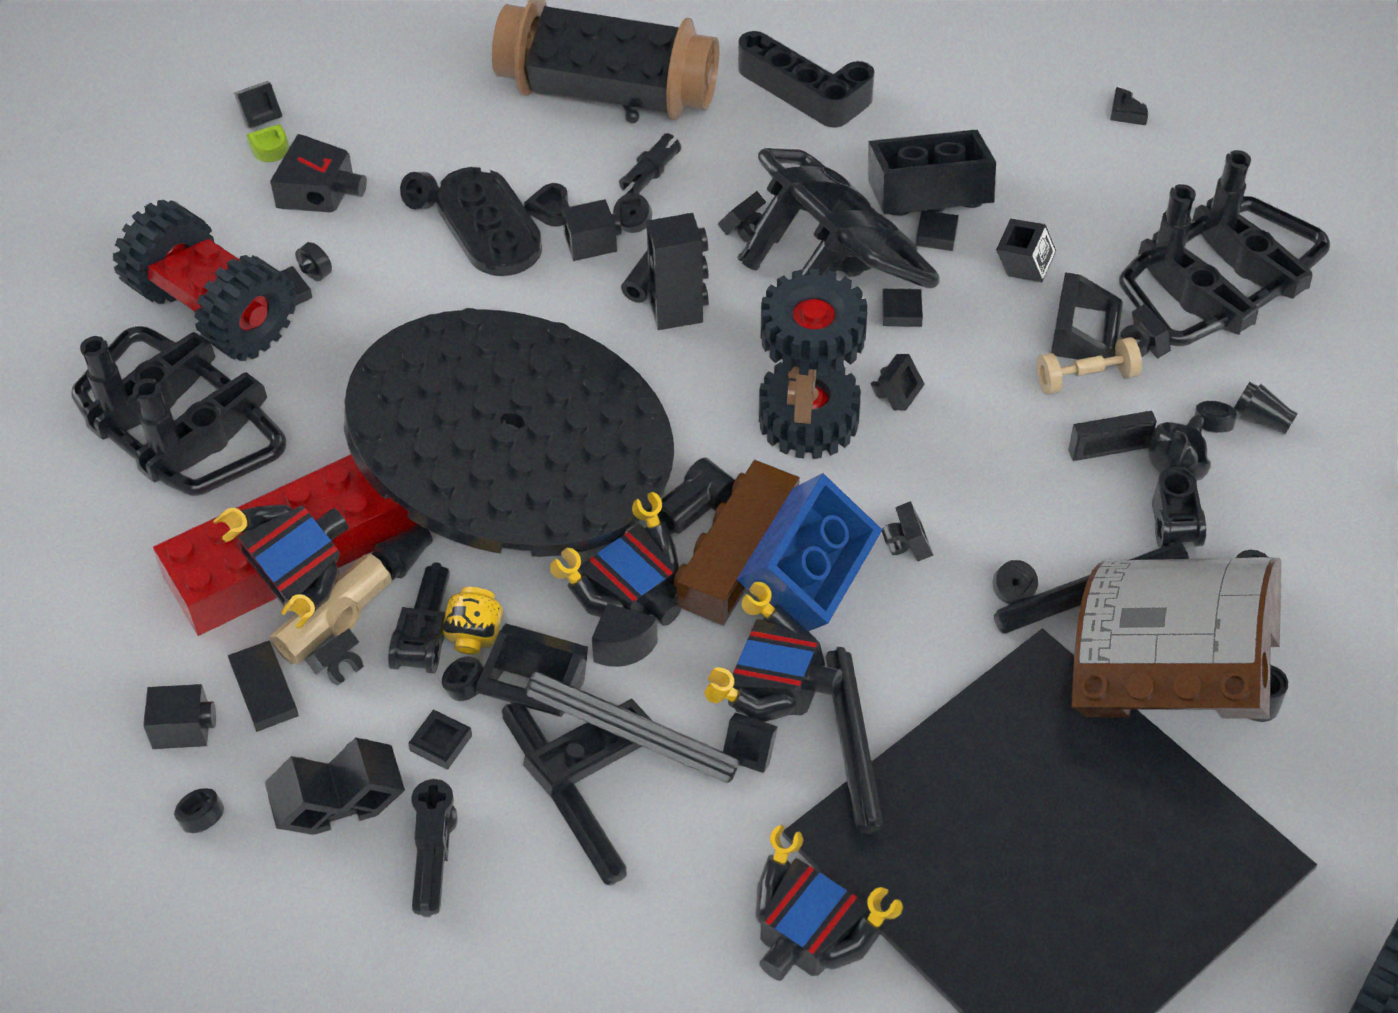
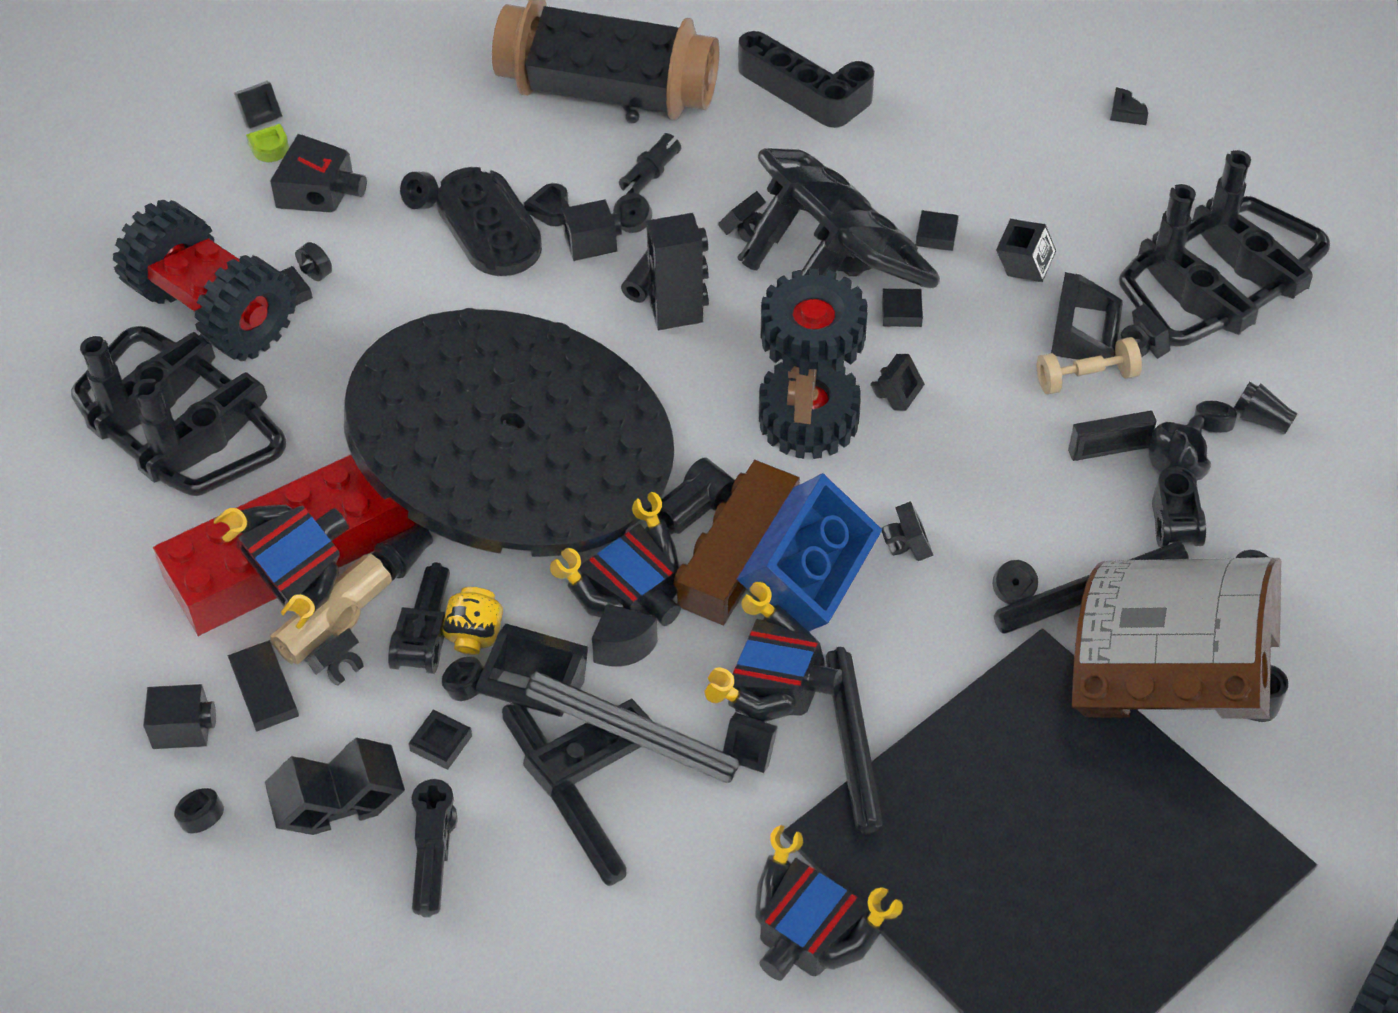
black brick [868,129,996,216] -> none

